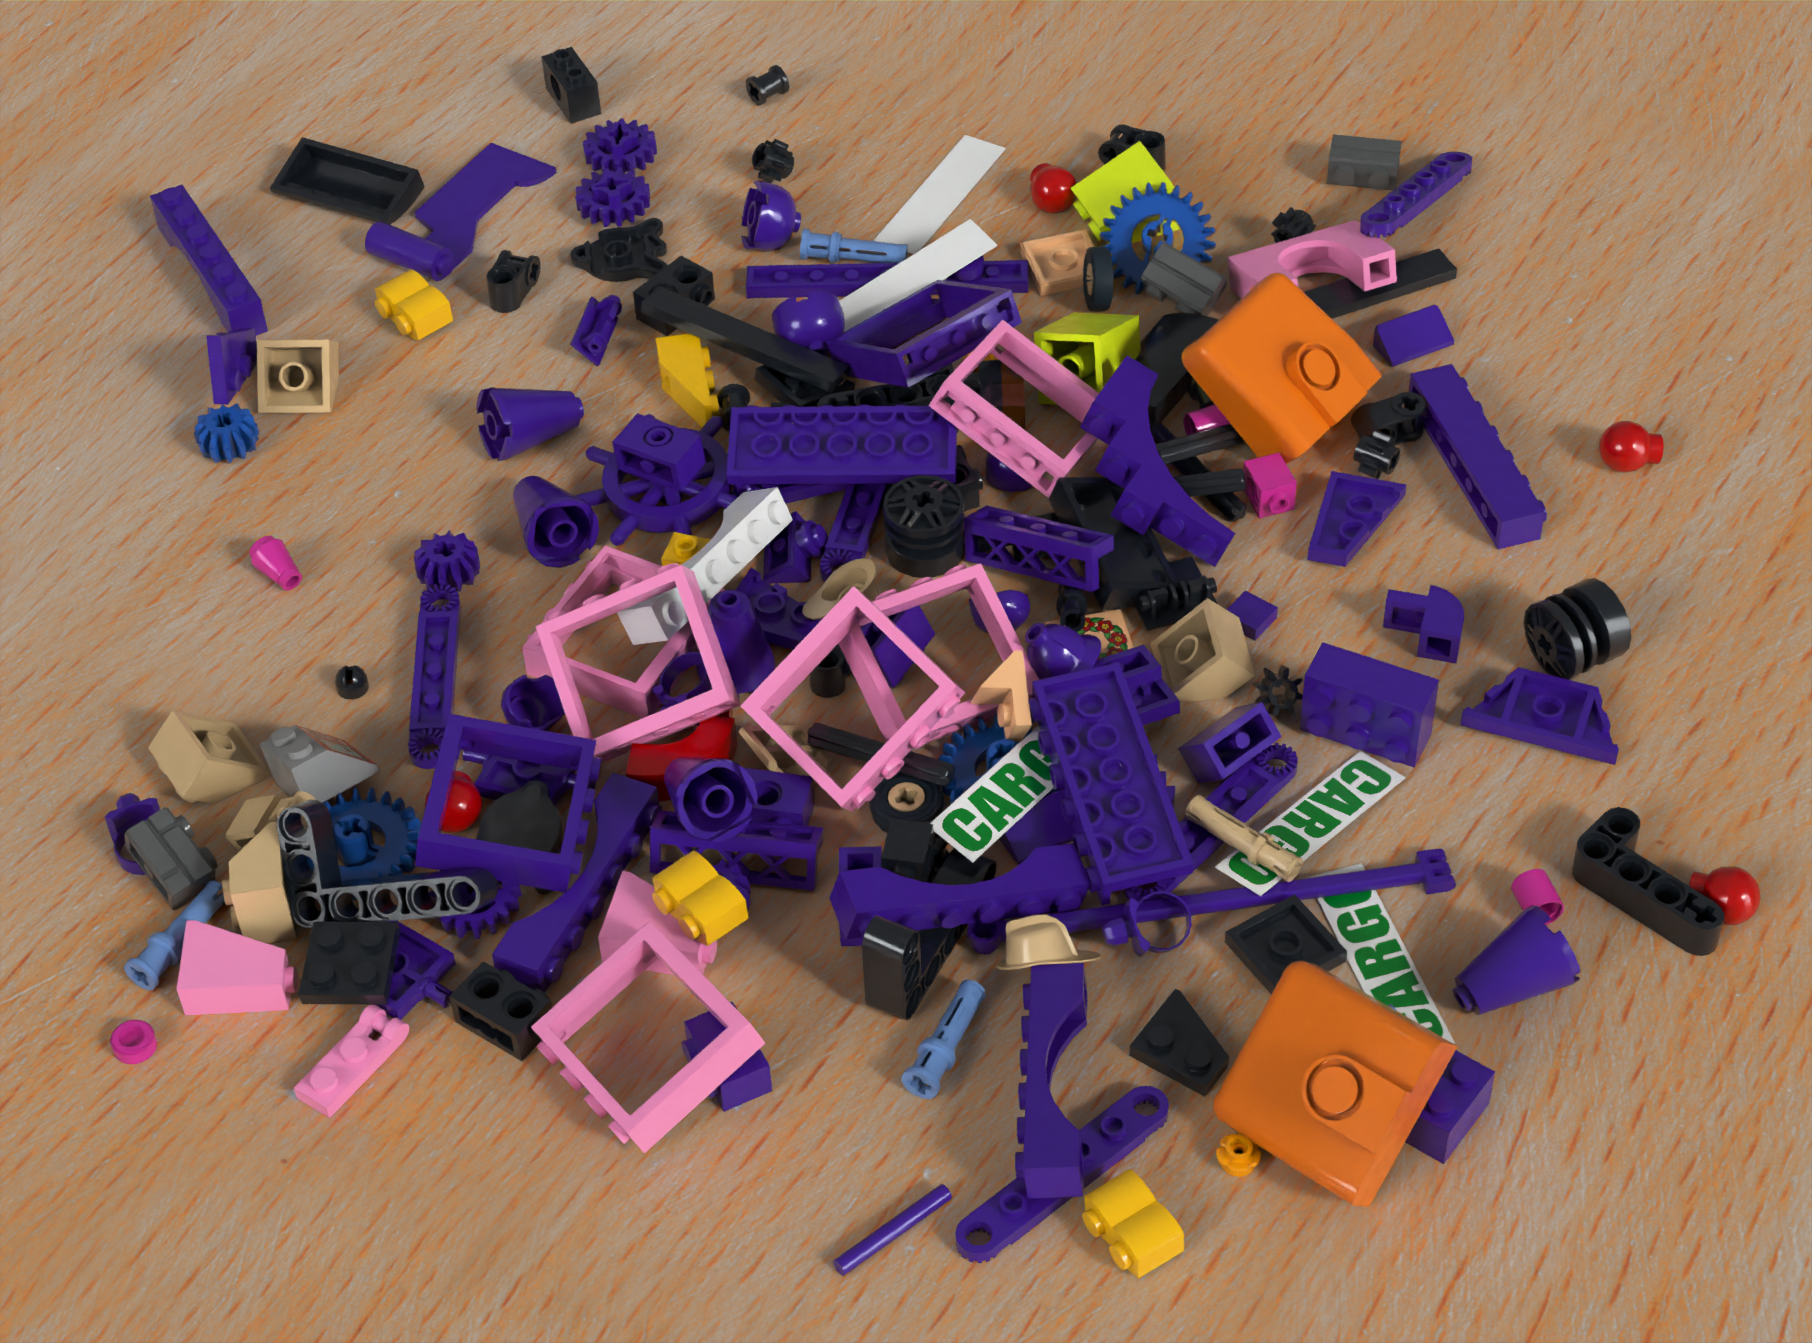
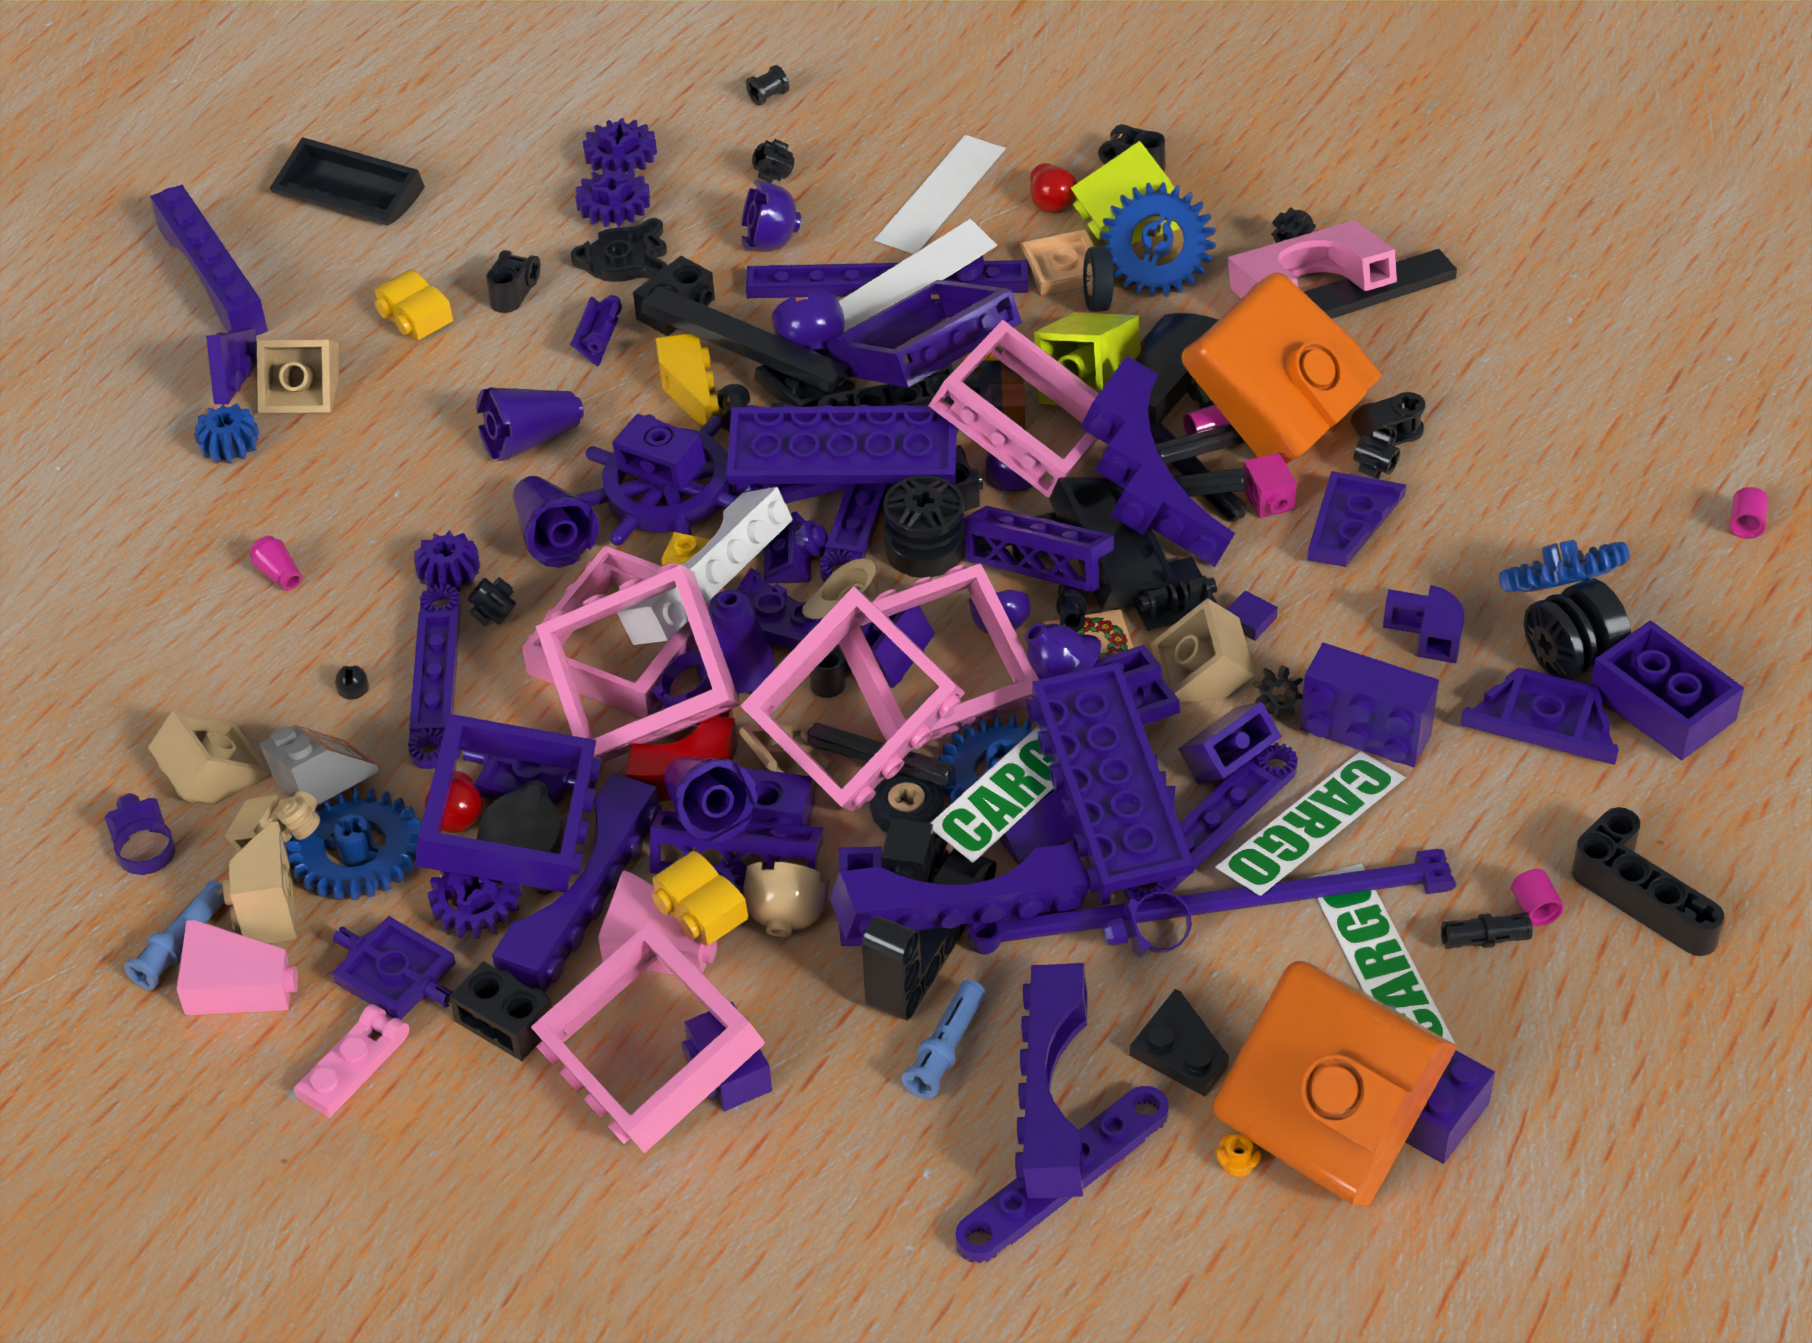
dark pink tile [110,1020,157,1064] -> none
dark grey brick [124,807,218,910] -> none
black beam [277,799,498,928] -> none
black plate [298,922,401,1005] -> none
dark purple door [365,143,557,281] -> none
dark purple hair [501,675,565,731] -> none
black brick [541,47,601,124] -> none
medium blue pin [800,228,908,263] -> none
dark purple bar [833,1184,952,1276] -> none
light nougat slope [971,650,1032,742] -> none
tan piece [996,914,1101,970] -> none
yellow brick [1082,1169,1184,1279] -> none
dark grey brick [1141,242,1227,316] -> none
tan pin [1184,795,1303,882] -> none
black plate [1225,894,1347,994] -> none
dark grey brick [1327,134,1402,190] -> none
dark purple plate [1360,152,1472,238] -> none
dark purple slope [1373,305,1454,367] -> none
dark purple brick [1409,364,1547,549] -> none
dark purple cone [1452,905,1580,1015] -> none
red piece [1599,421,1664,473] -> none
red piece [1689,866,1761,925] -> none
none -> black gear [467,577,516,626]
none -> tan cylinder [743,862,830,937]
none -> black pin [1441,912,1533,949]
none -> blue gear [1499,539,1630,593]
none -> dark purple brick [1590,620,1744,761]
none -> dark pink beam [1730,487,1769,539]

